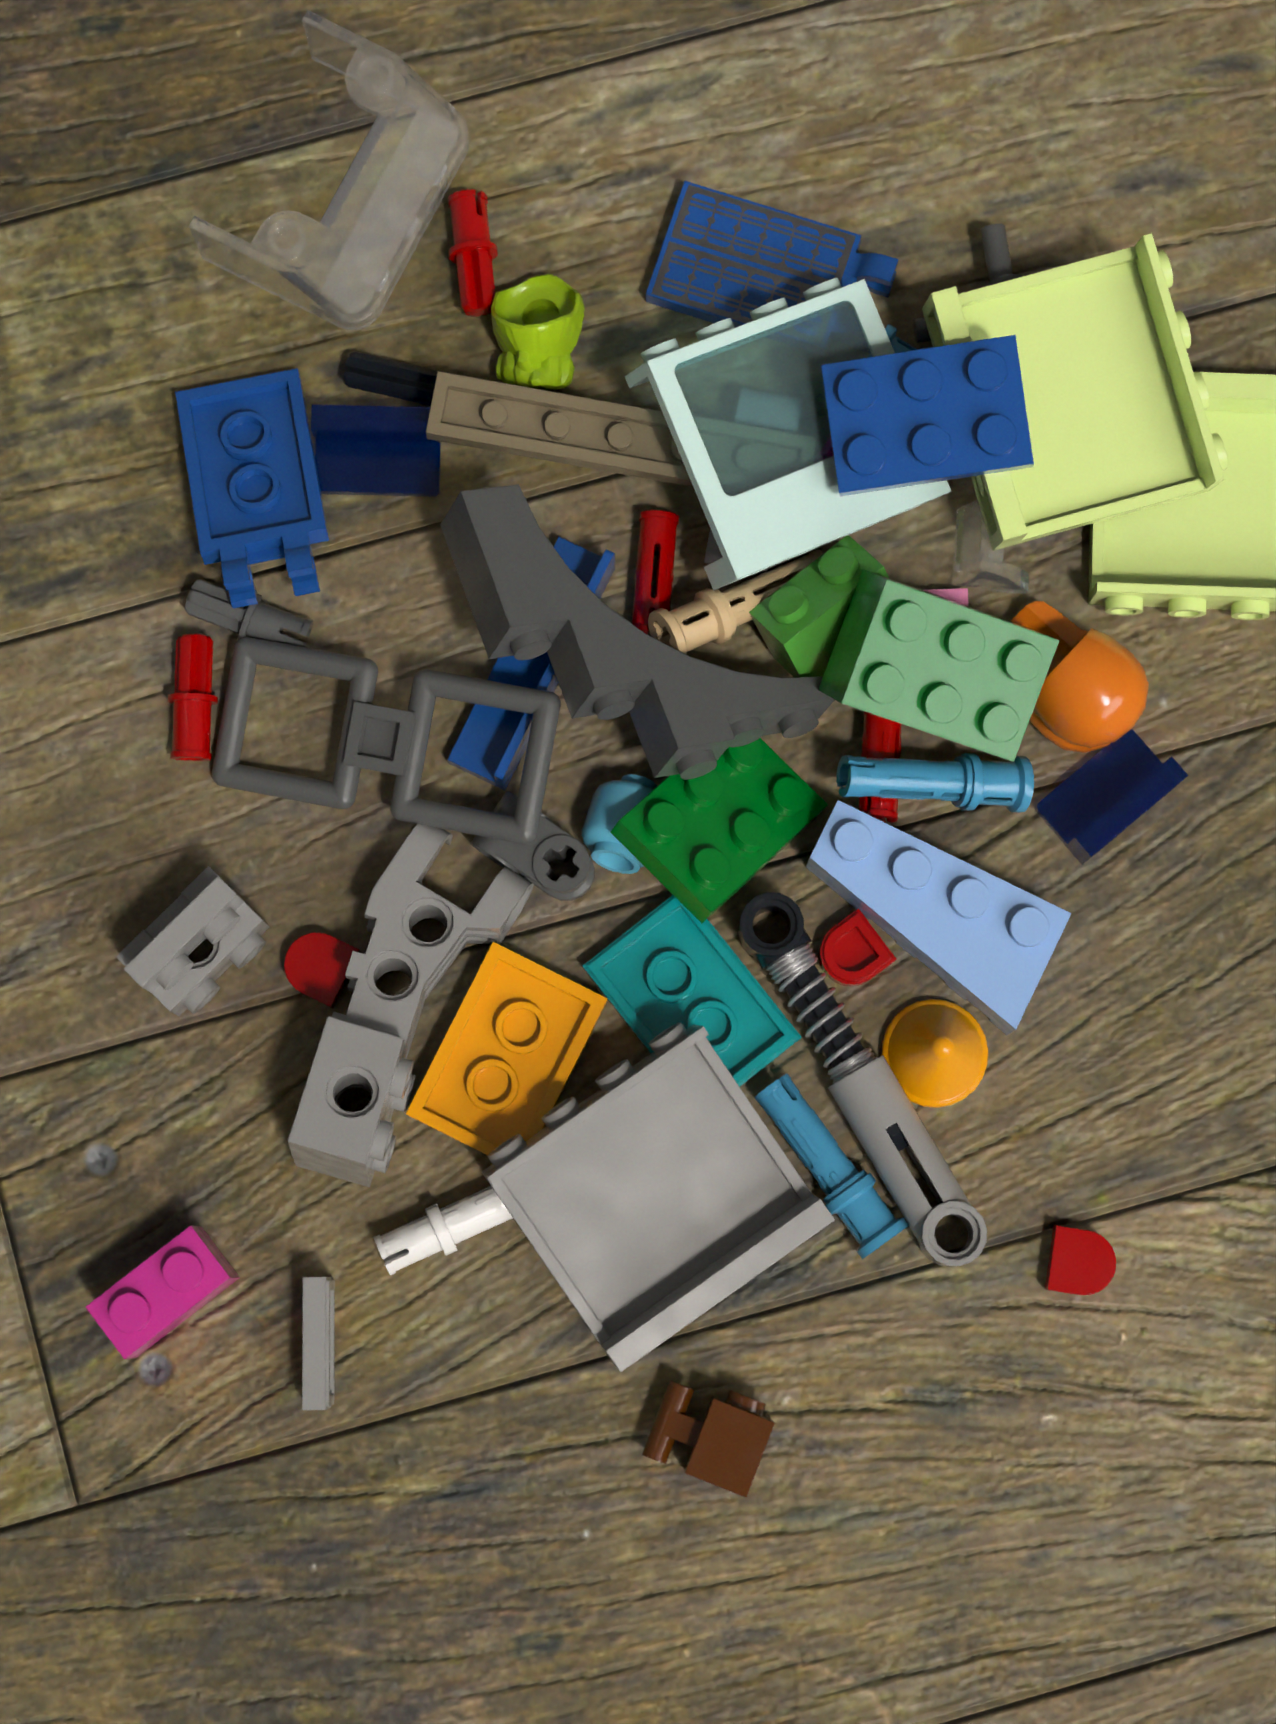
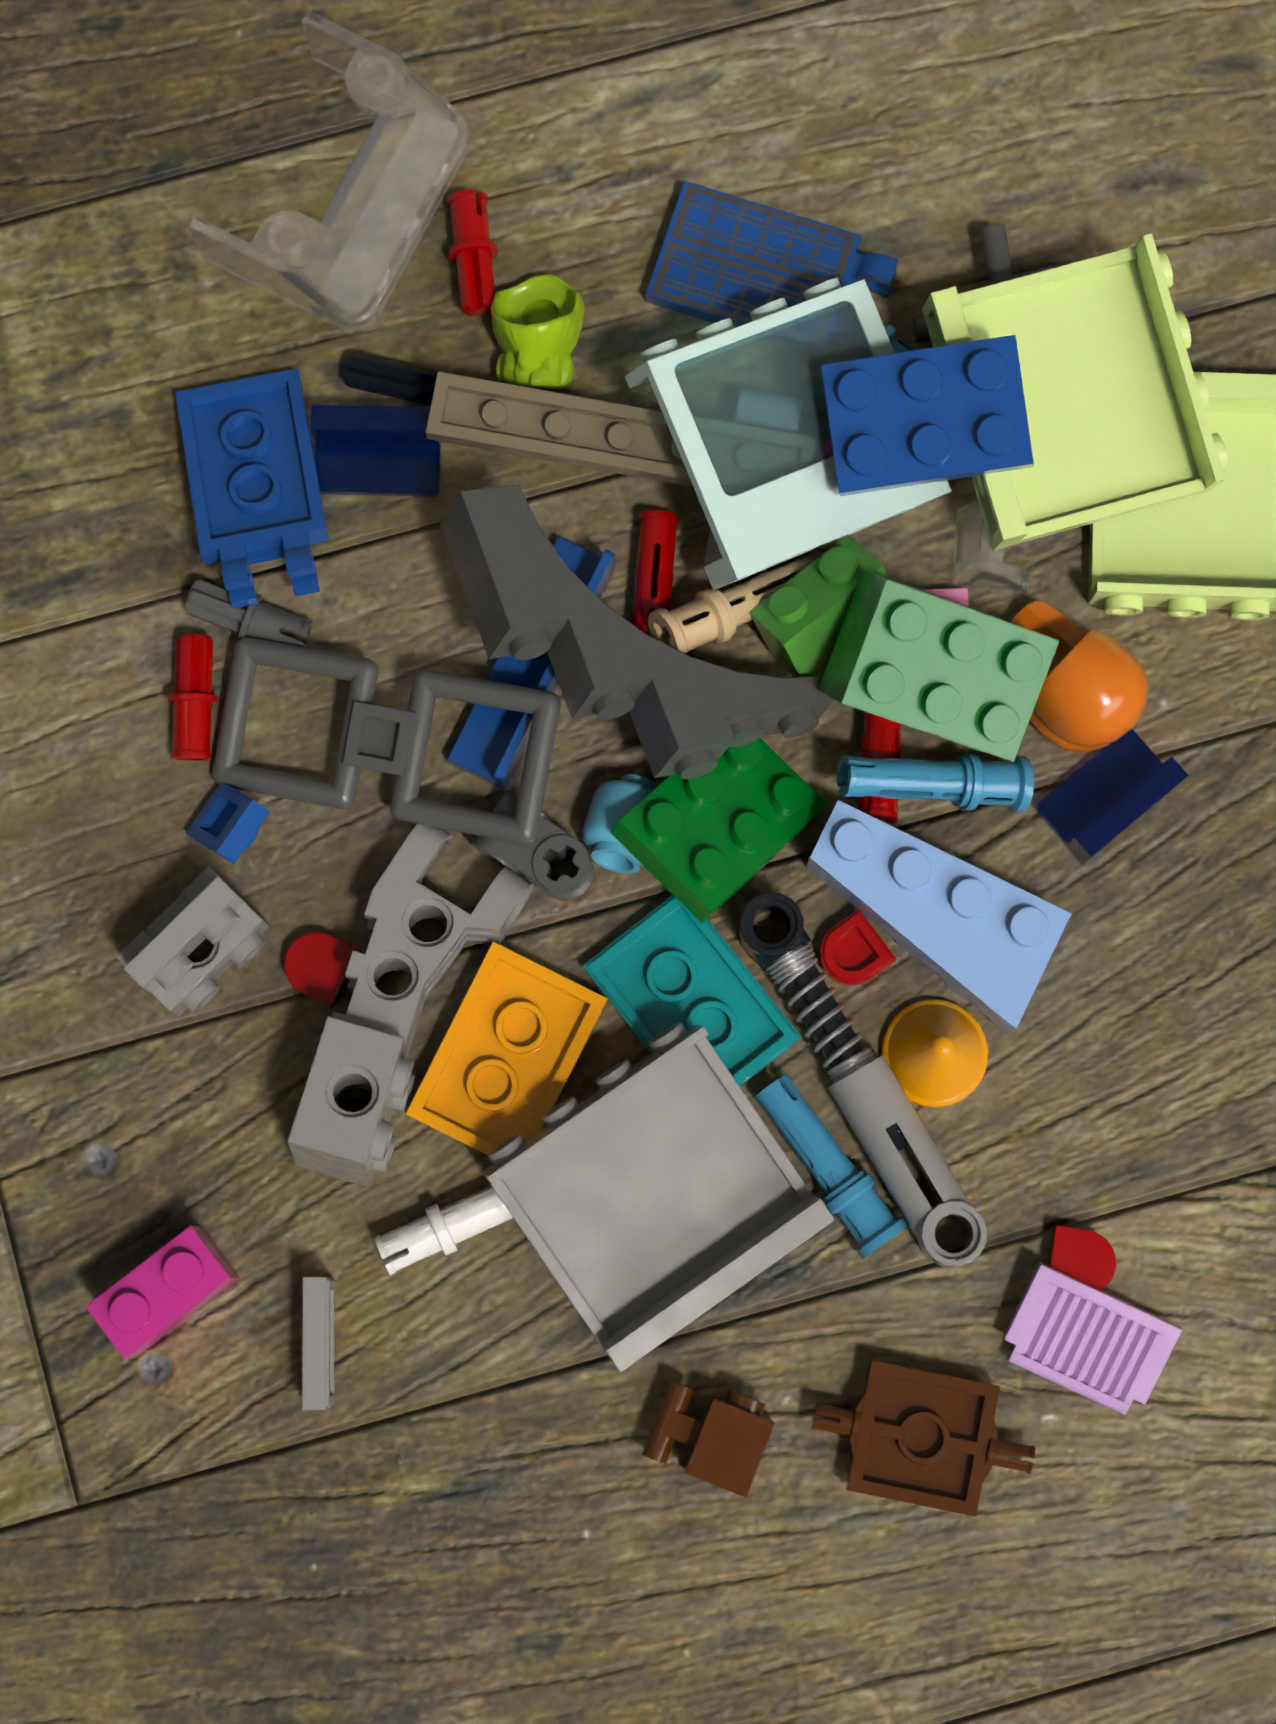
none -> blue plate [185,782,270,864]
none -> reddish brown plate [811,1360,1035,1517]
none -> lavender window [1003,1262,1182,1415]

